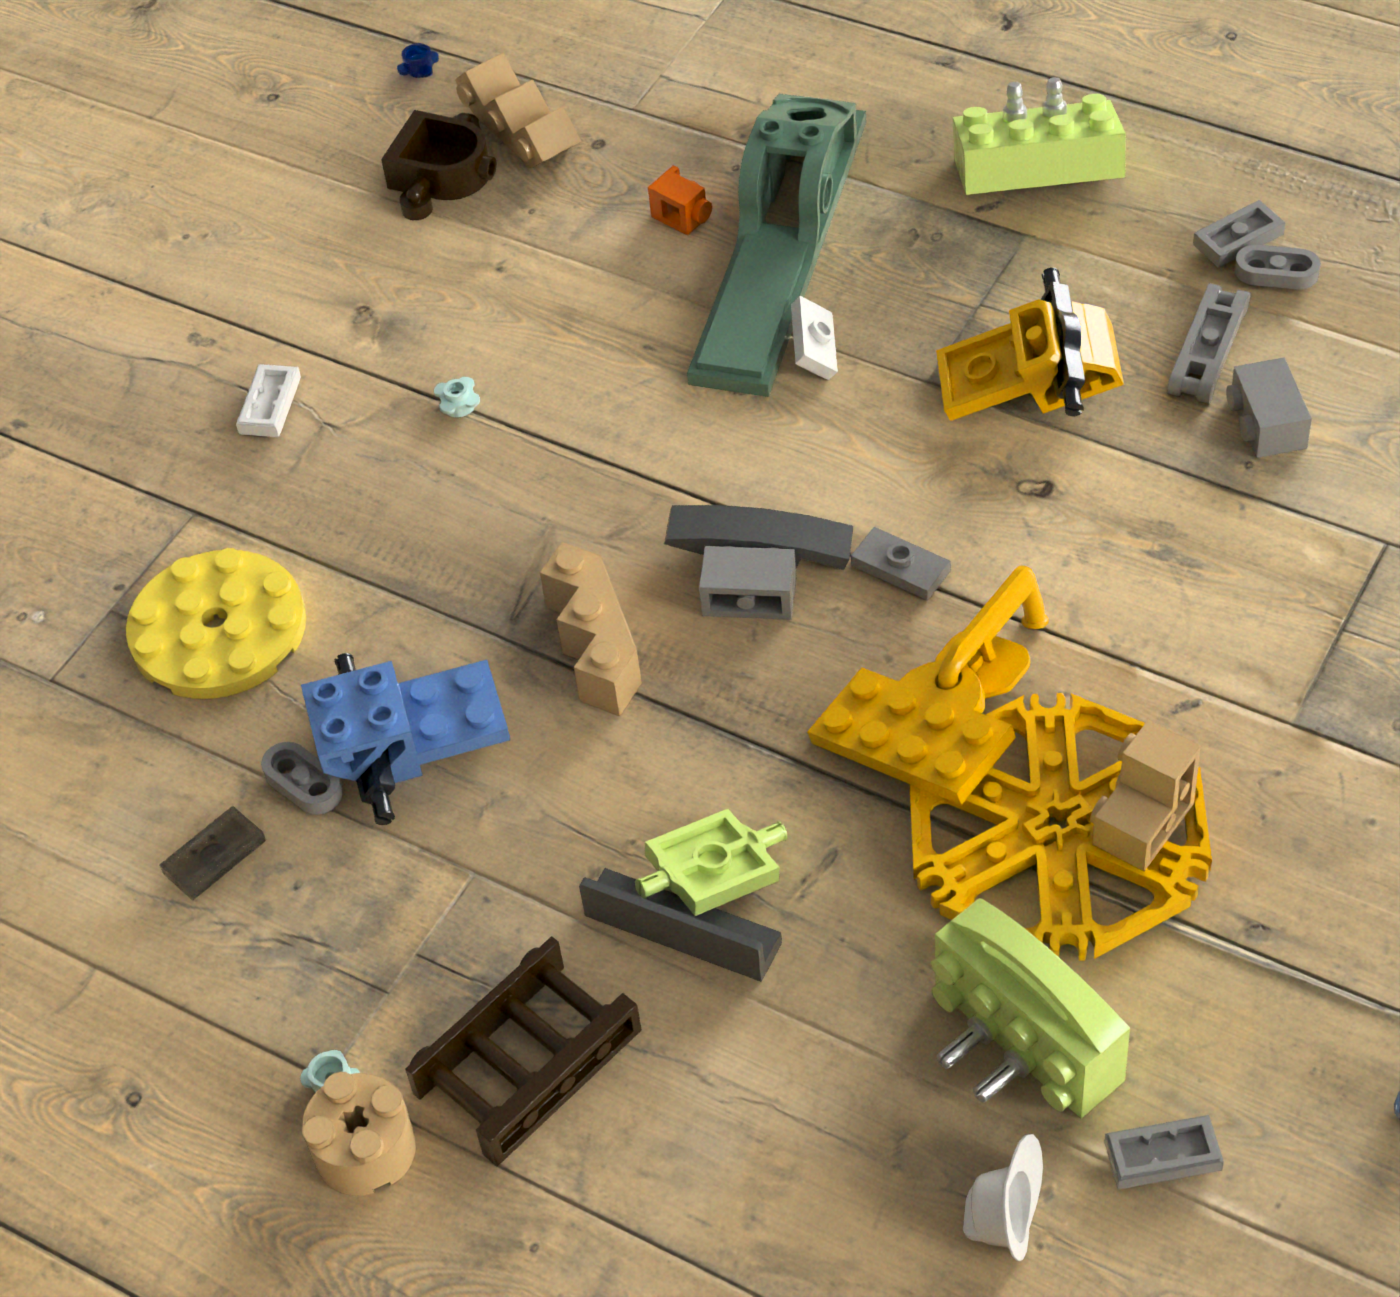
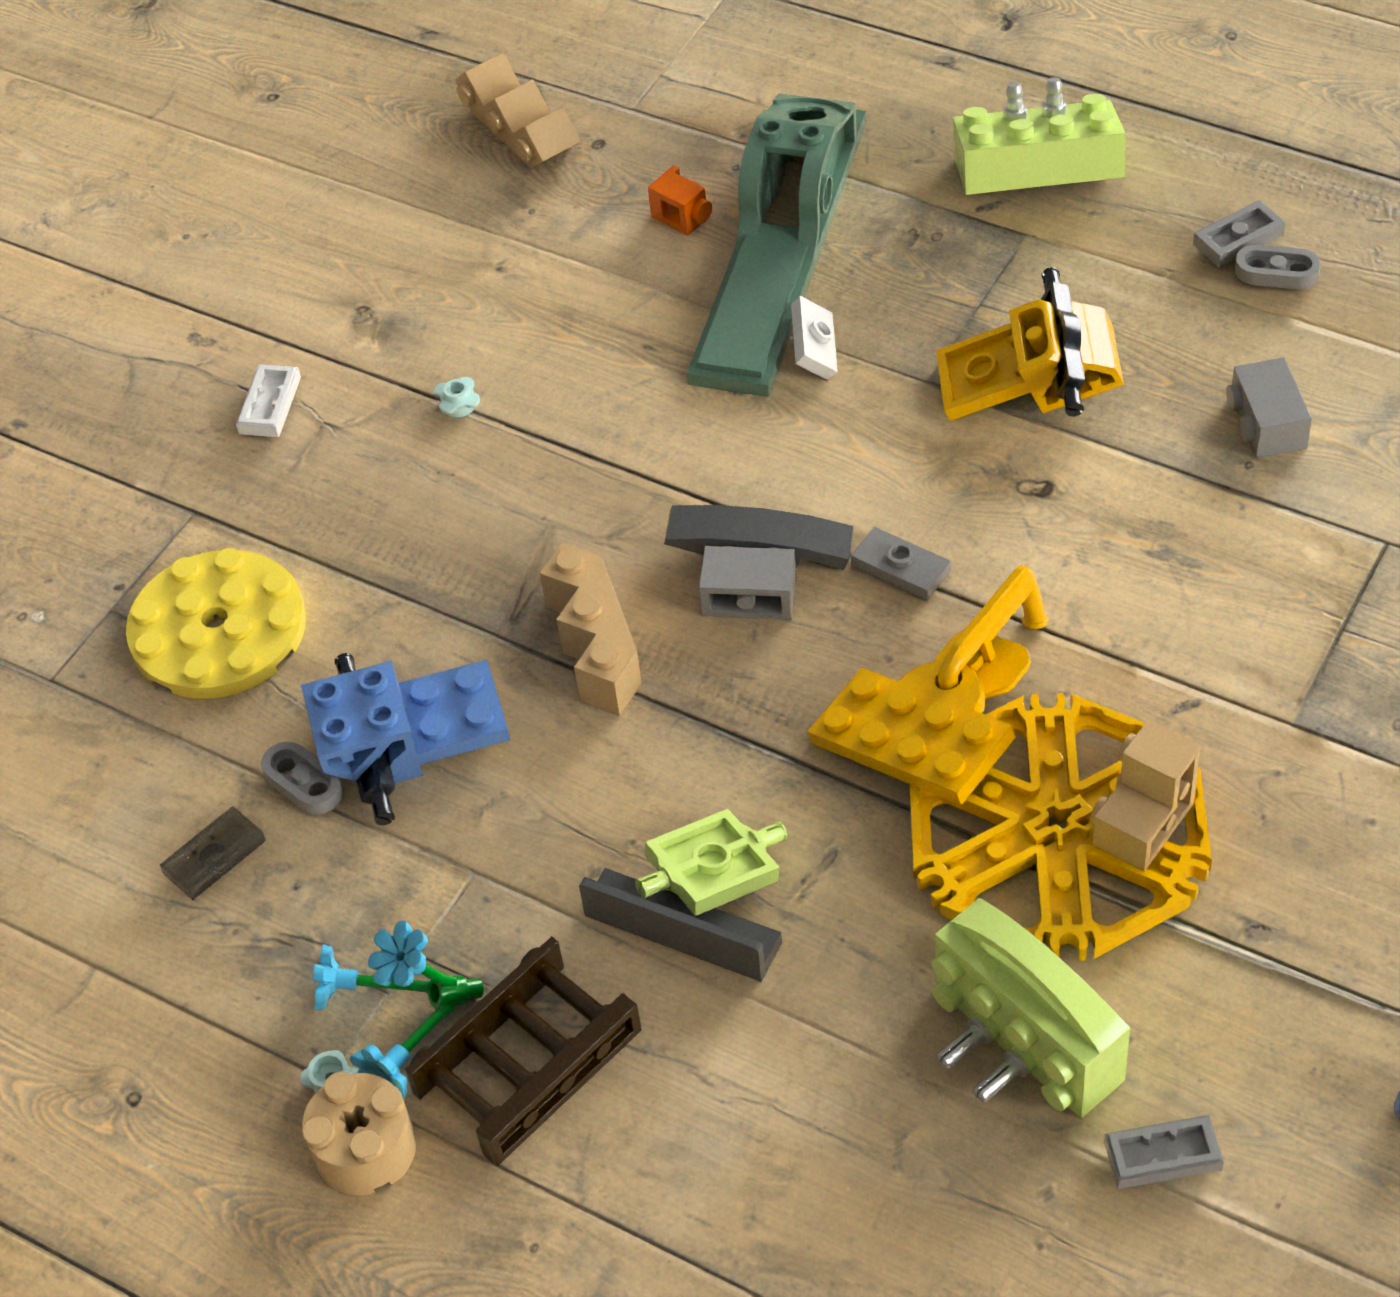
dark brown piece [381,110,497,220] -> none
clear blue plate [397,43,439,78] -> none
white piece [963,1134,1043,1261] -> none
light grey plate [1167,283,1251,404] -> none
none -> medium azure plant [313,920,484,1099]

